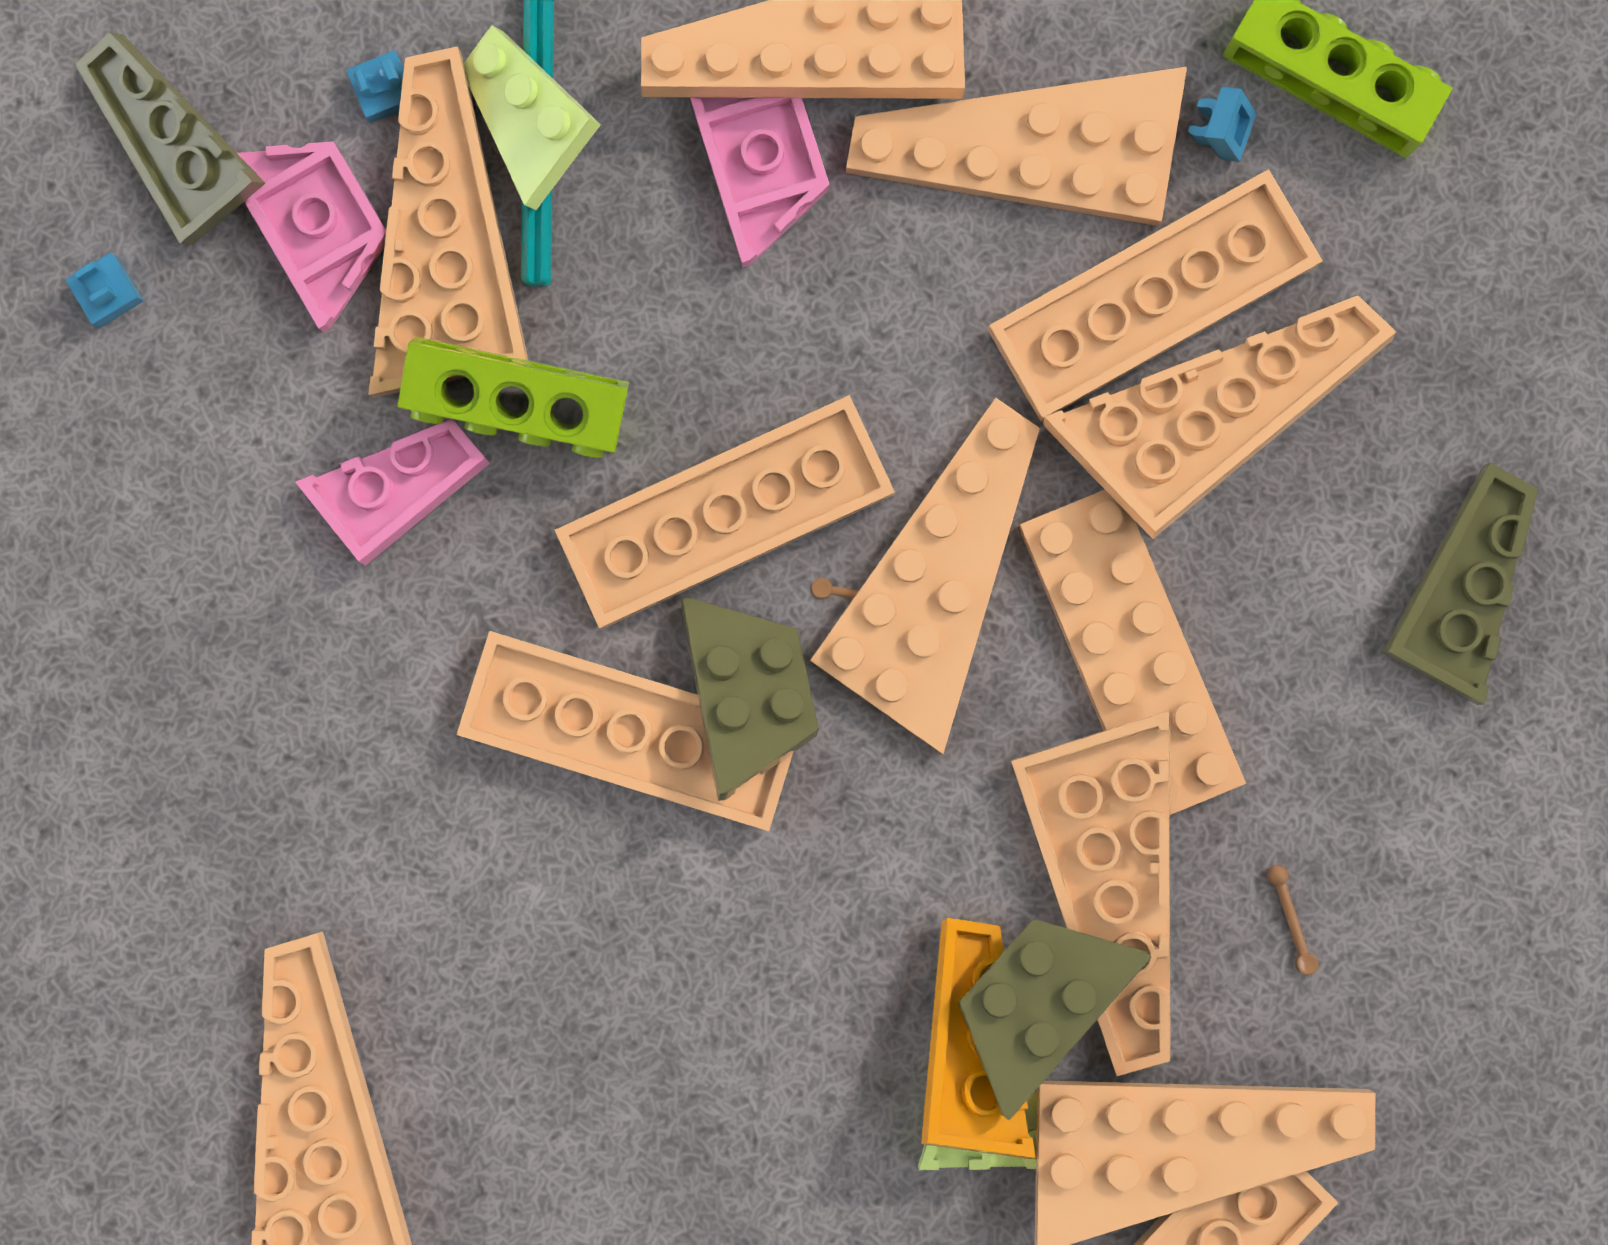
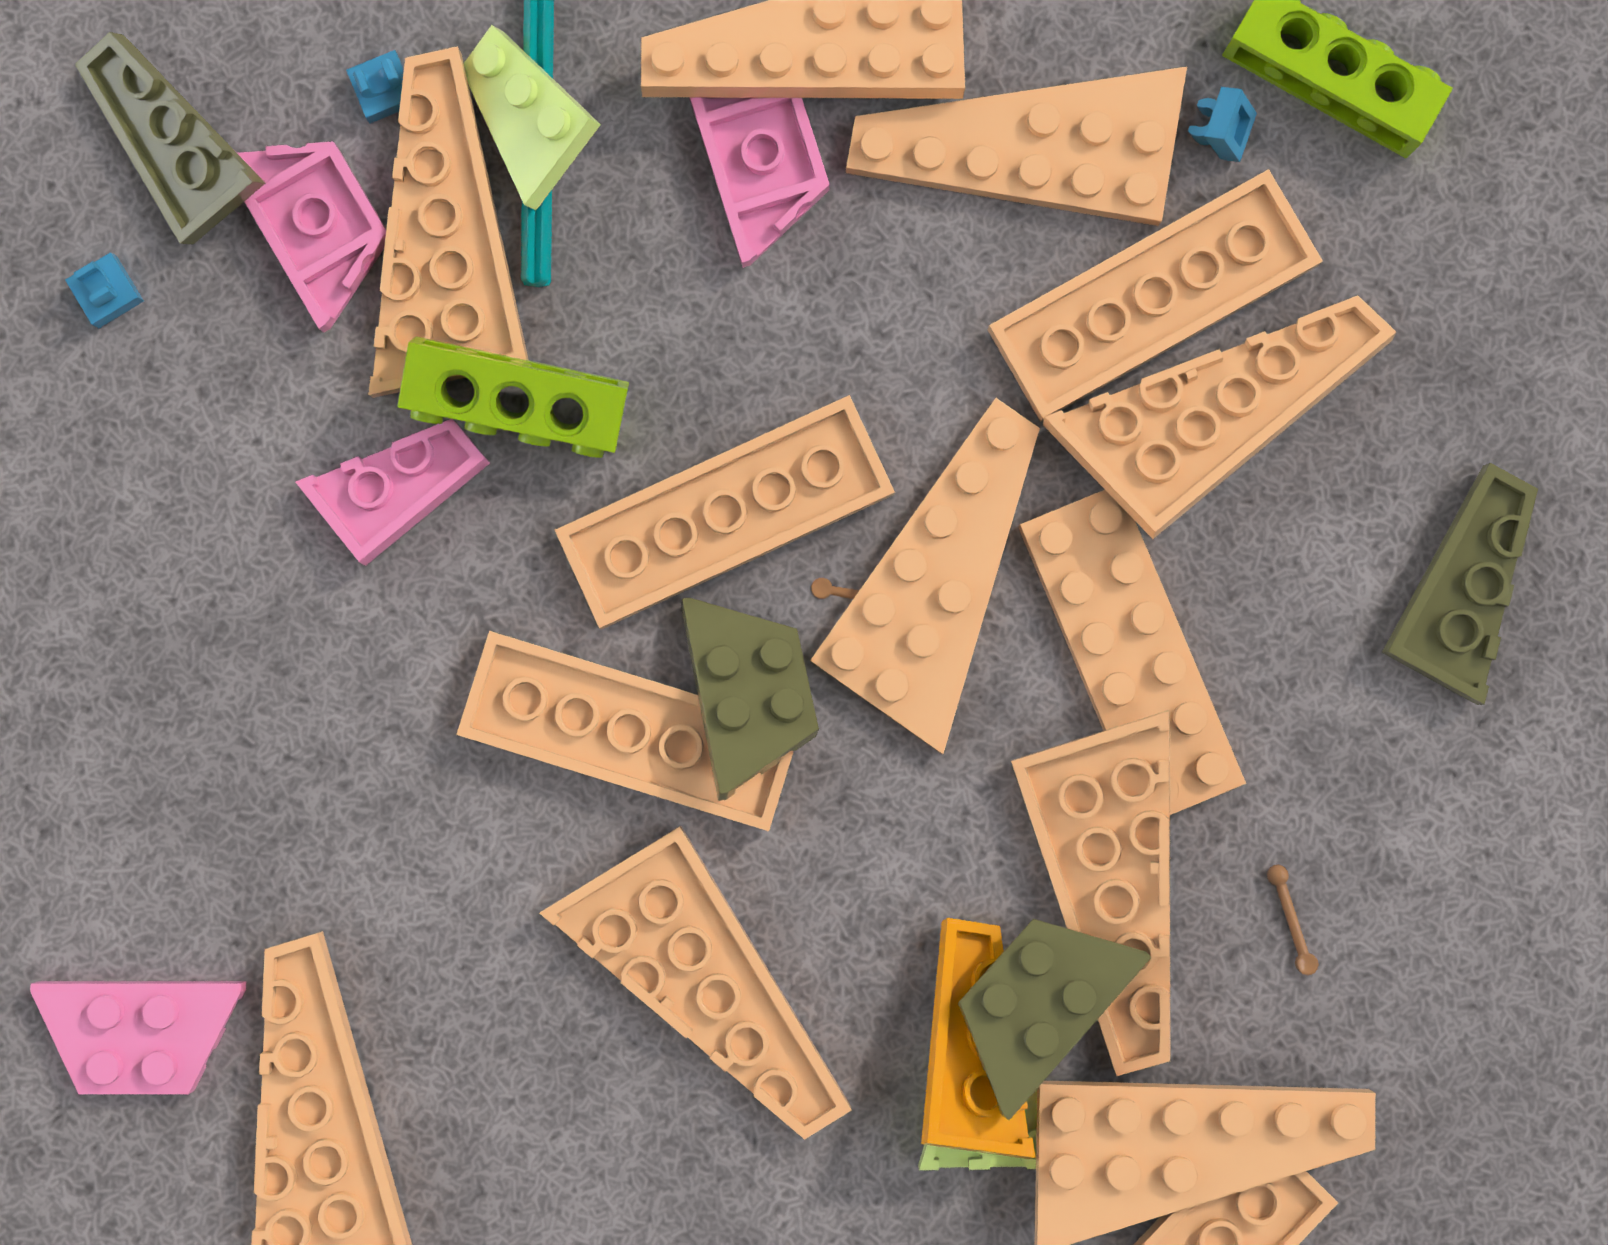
none -> bright pink wing [30,981,246,1094]
none -> light nougat wing [539,826,852,1140]

